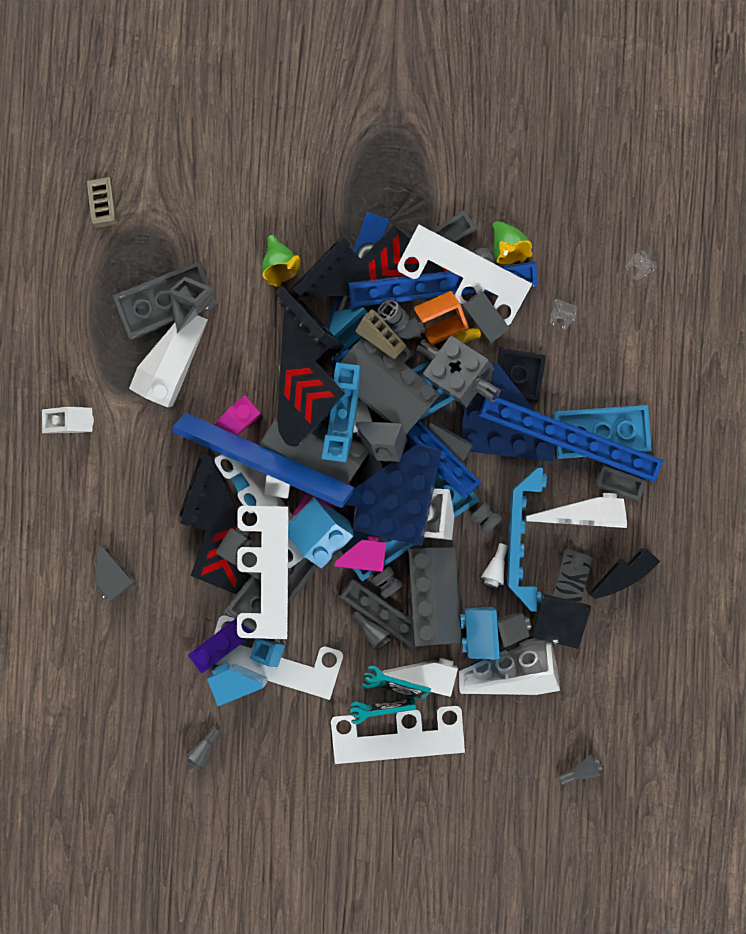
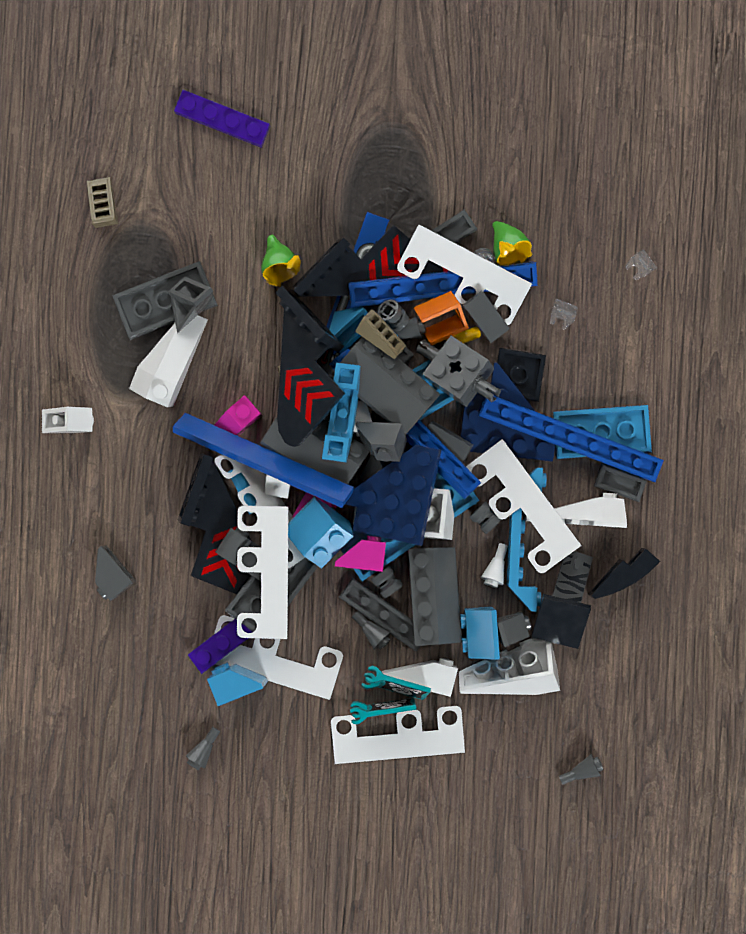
dark azure slope [250,638,285,667] -> none
none -> dark purple plate [174,90,270,148]
none -> white piece [466,439,581,573]

